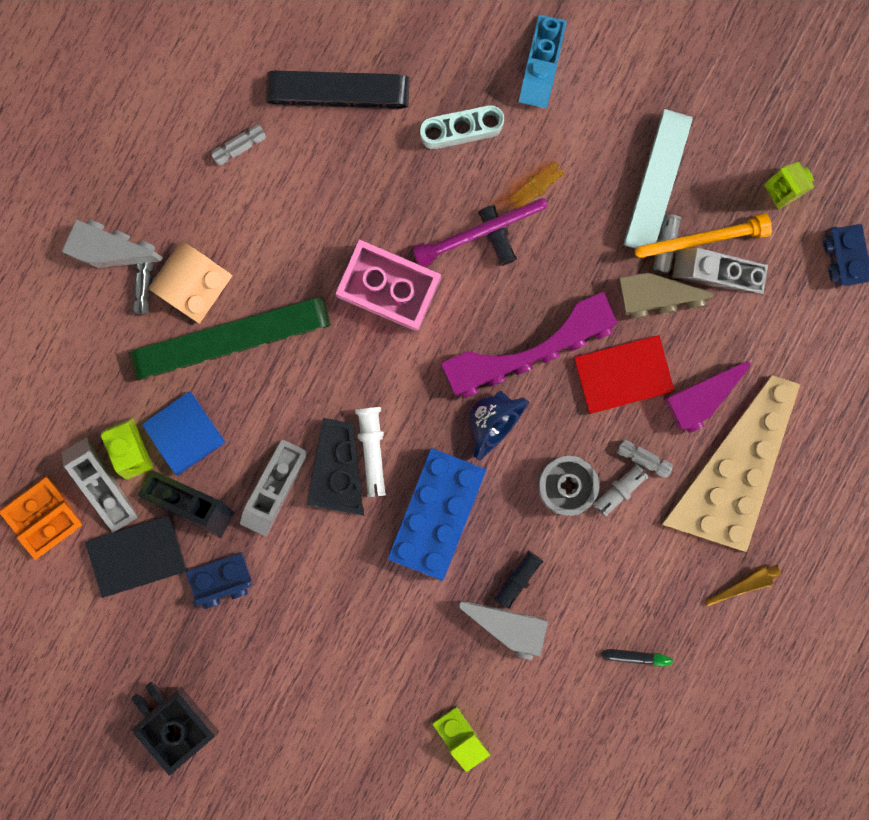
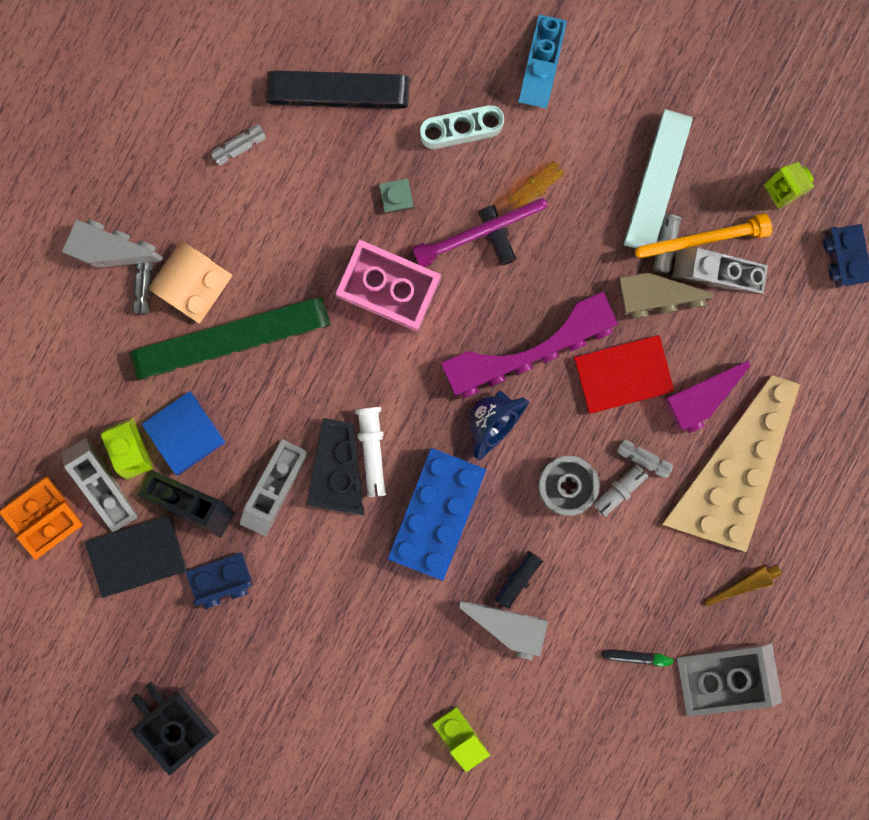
none -> sand green plate [379,178,414,214]
none -> light grey slope [677,643,782,717]

